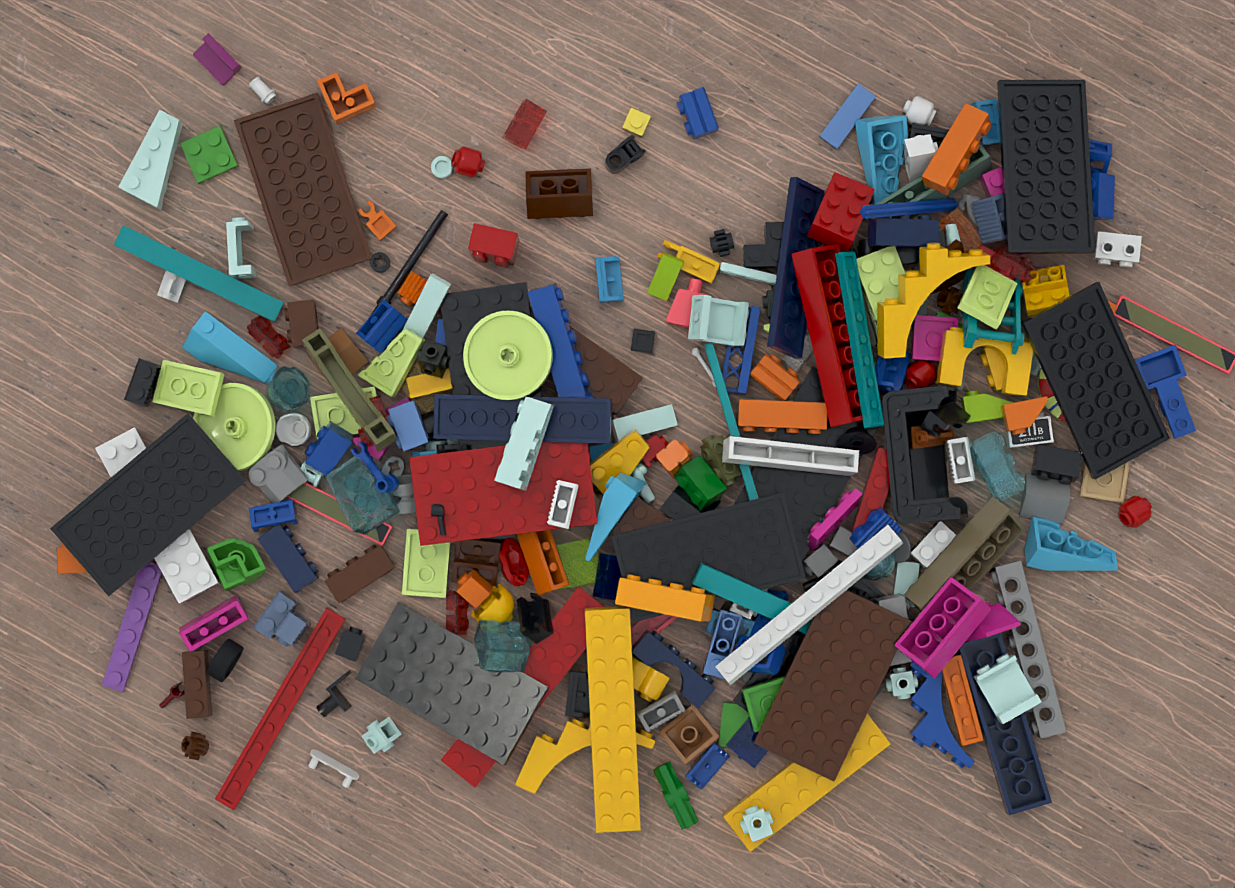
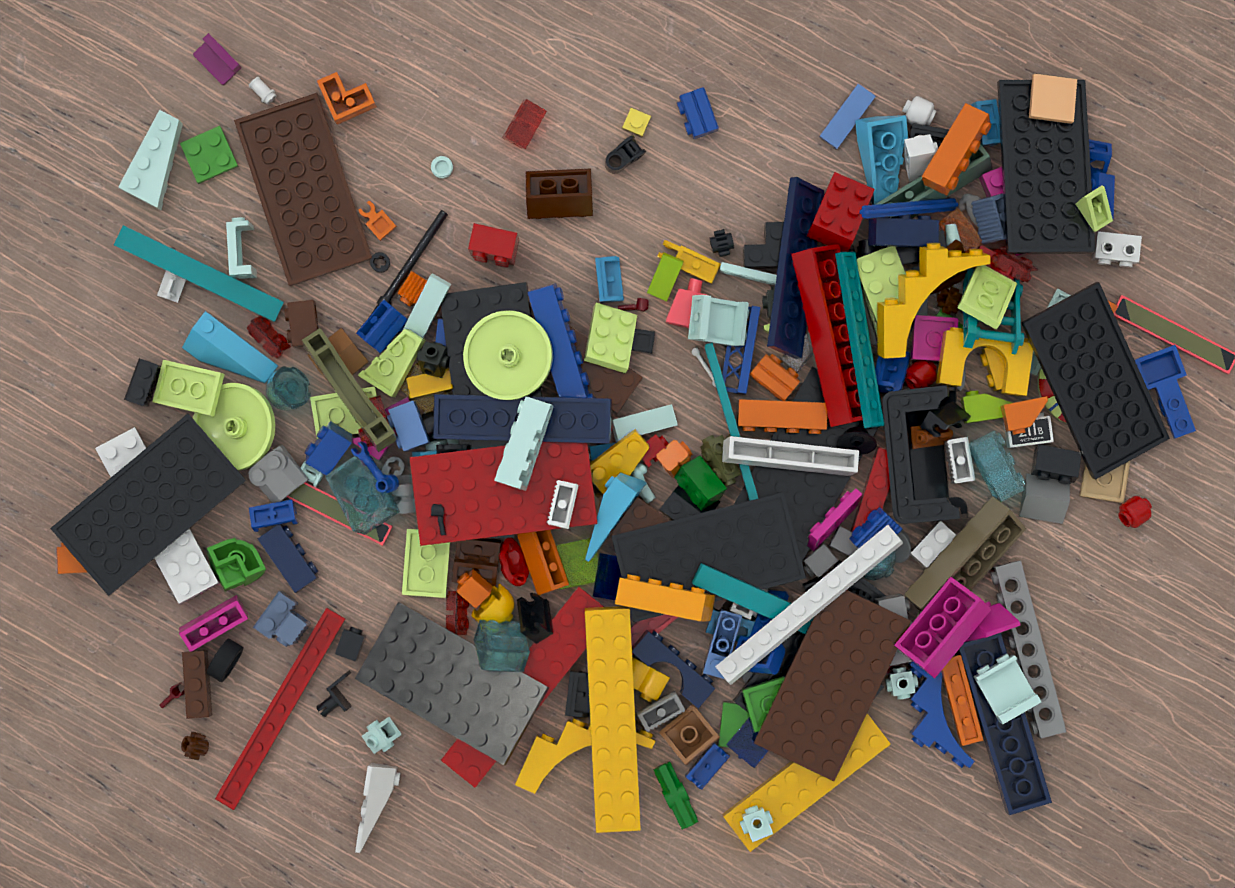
medium lavender plate [102,562,162,692] -> none
white hair [275,413,311,446] -> none
white piece [308,749,359,788] -> none
reddish brown brick [325,544,396,603] -> none
red head [451,146,485,178] -> none
light aqua tile [893,561,920,607] -> none
yellow brick [1021,265,1070,316] -> none
medium azure wedge [1024,517,1118,571] -> none
none -> white wedge [355,763,401,853]
none -> yellowish green plate [584,302,637,373]
none -> dark red hand [618,298,649,312]
none -> light nougat tile [1029,74,1077,124]
none -> yellowish green slope [1076,186,1113,232]

